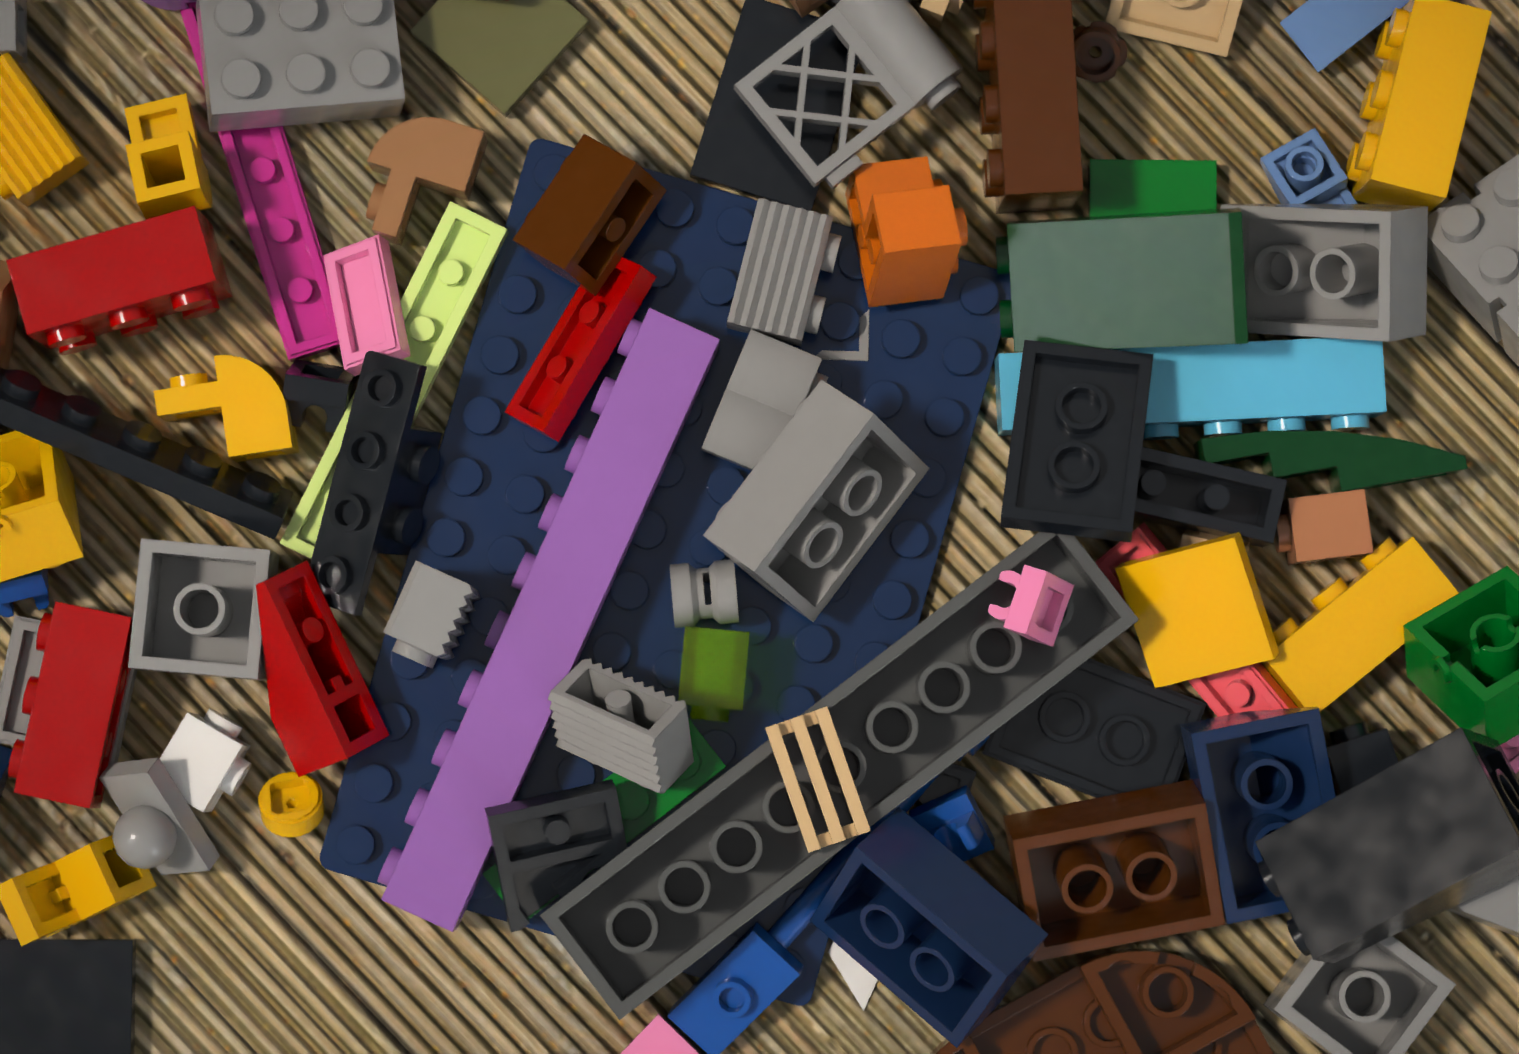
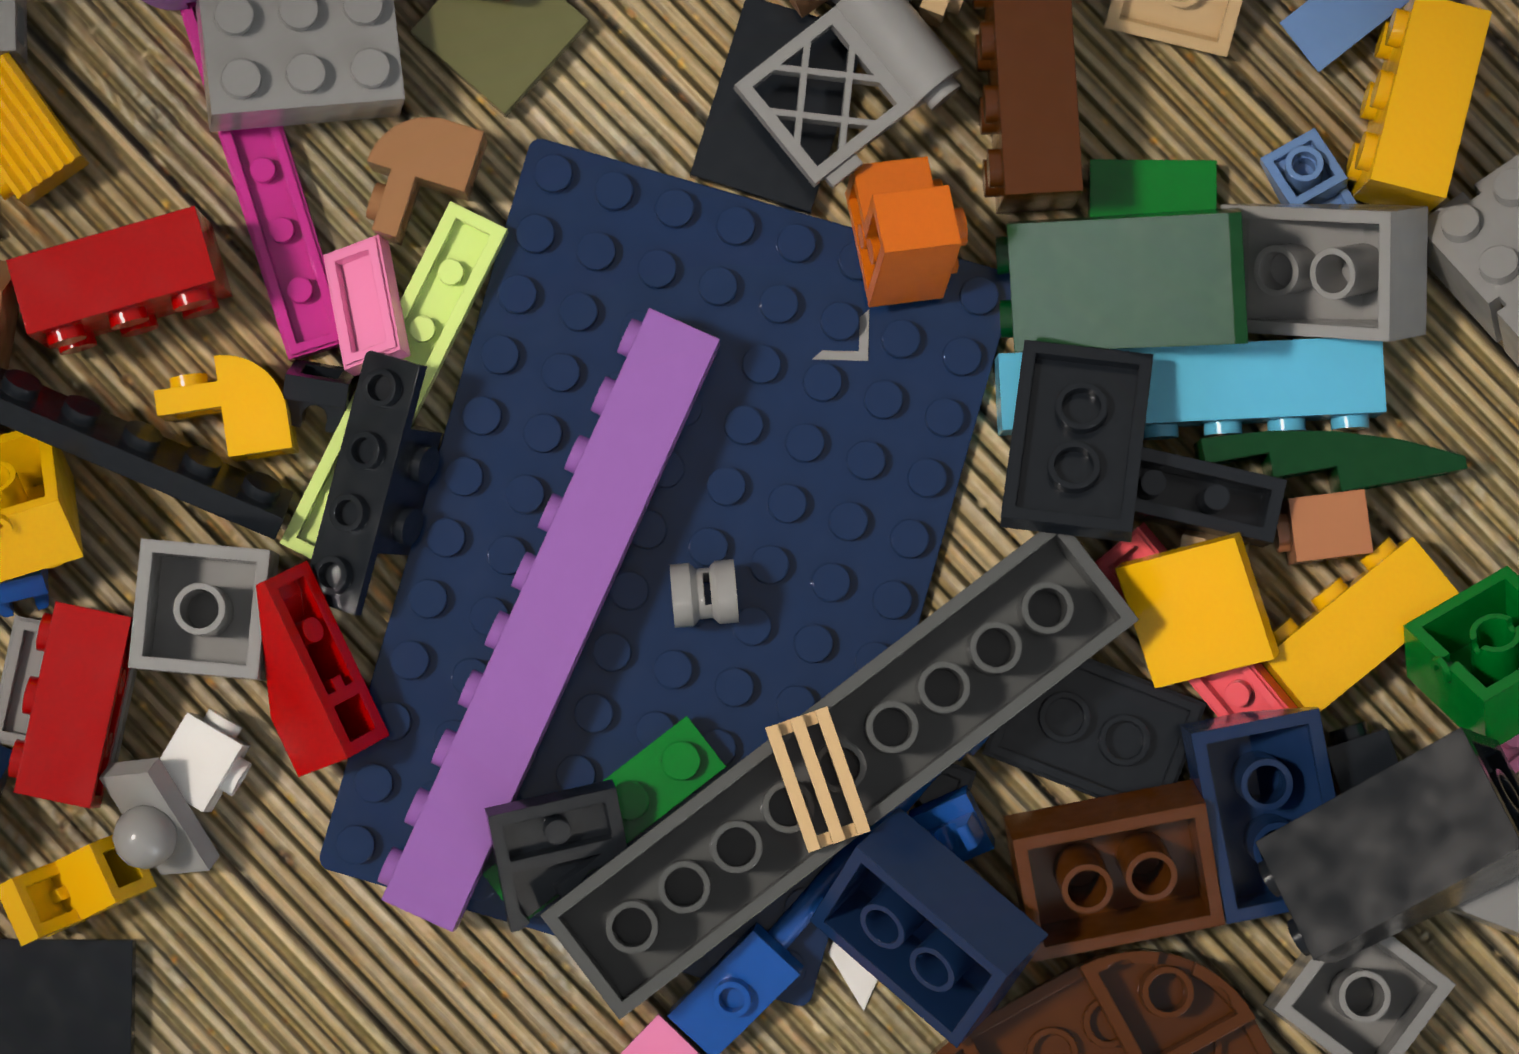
yellow brick [124,93,213,219] -> none
yellow tile [258,772,325,837] -> none
light grey brick [383,561,481,669] -> none
red plate [505,257,657,442] -> none
reddish brown brick [512,134,667,296] -> none
light grey brick [548,658,694,794] -> none
clear neon green brick [678,626,750,722] -> none
light grey brick [701,329,828,471] -> none
light grey brick [703,380,930,622] -> none
light grey brick [727,198,842,347] -> none
bright pink tile [988,565,1074,647] -> none
reddish brown plate [1073,21,1127,83] -> none

